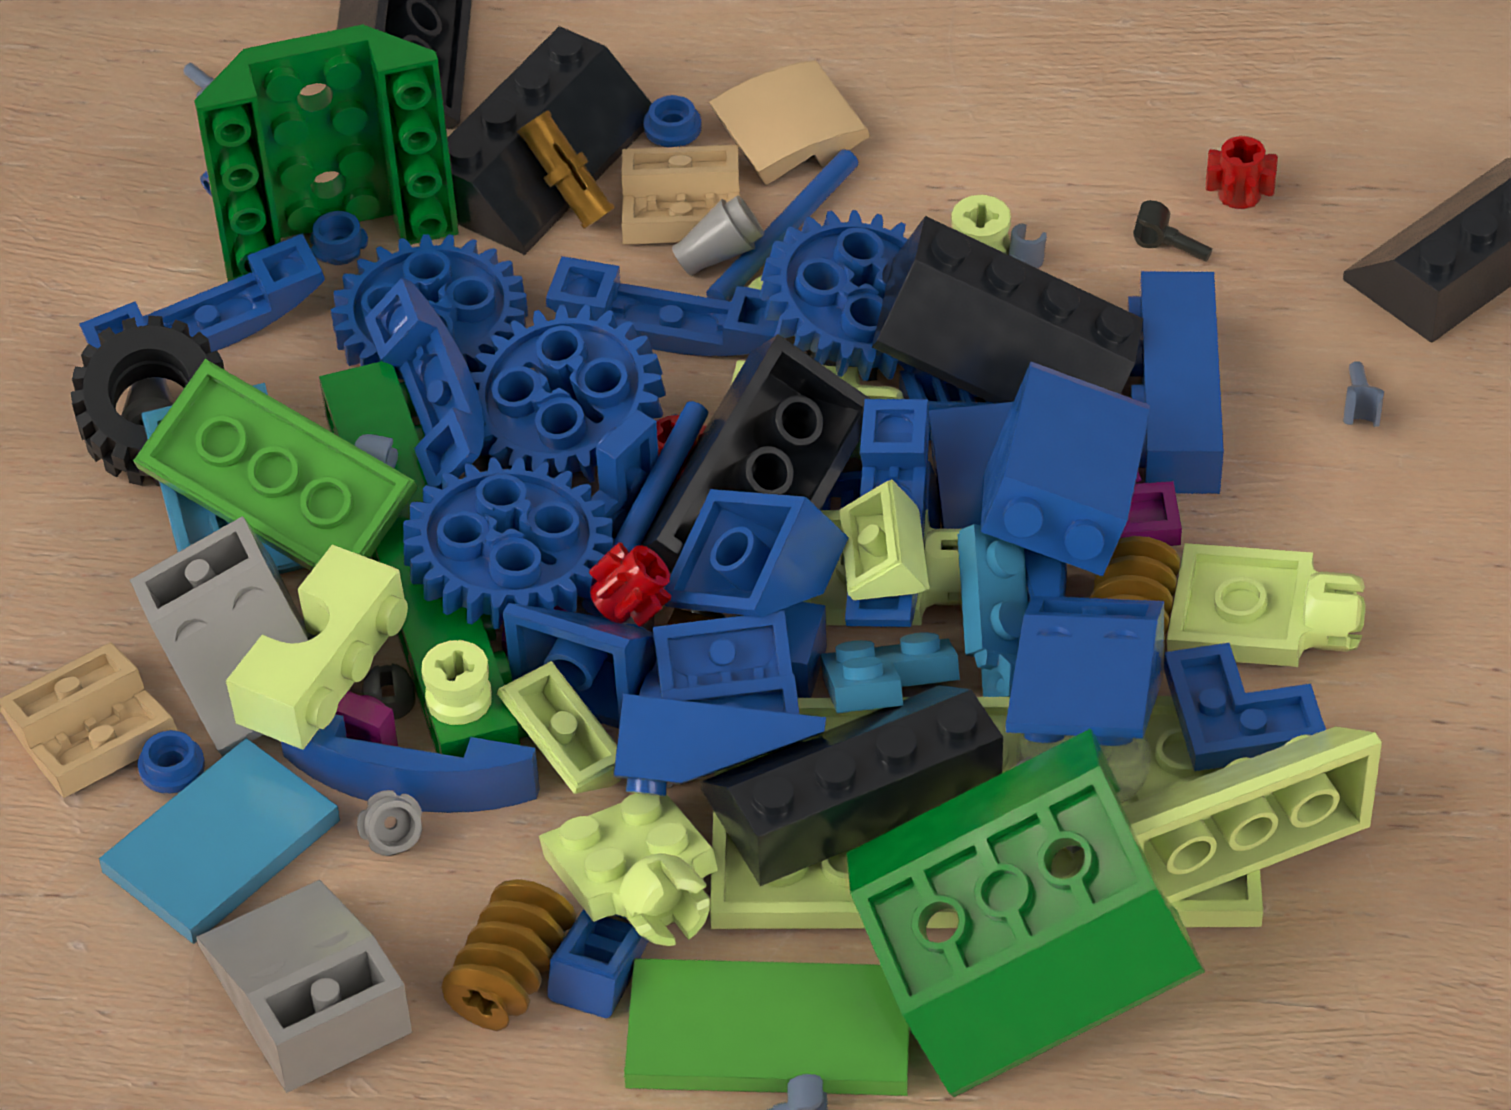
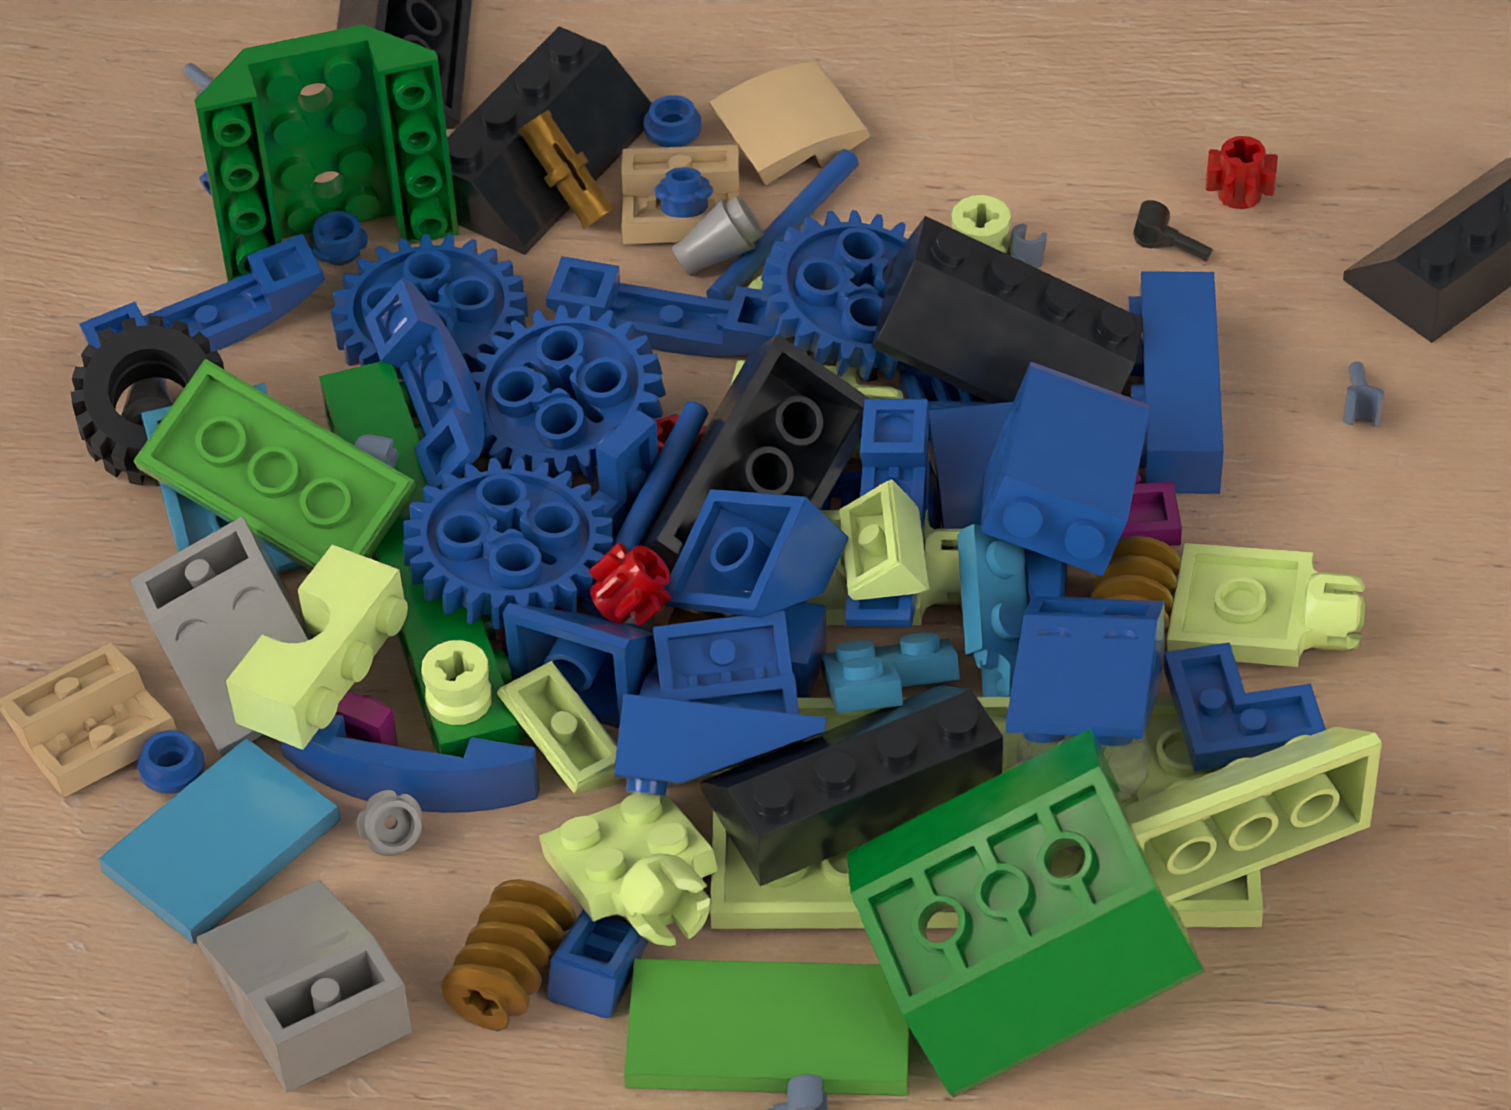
dark grey hinge [362,663,416,720] -> none
none -> blue plate [654,167,713,218]

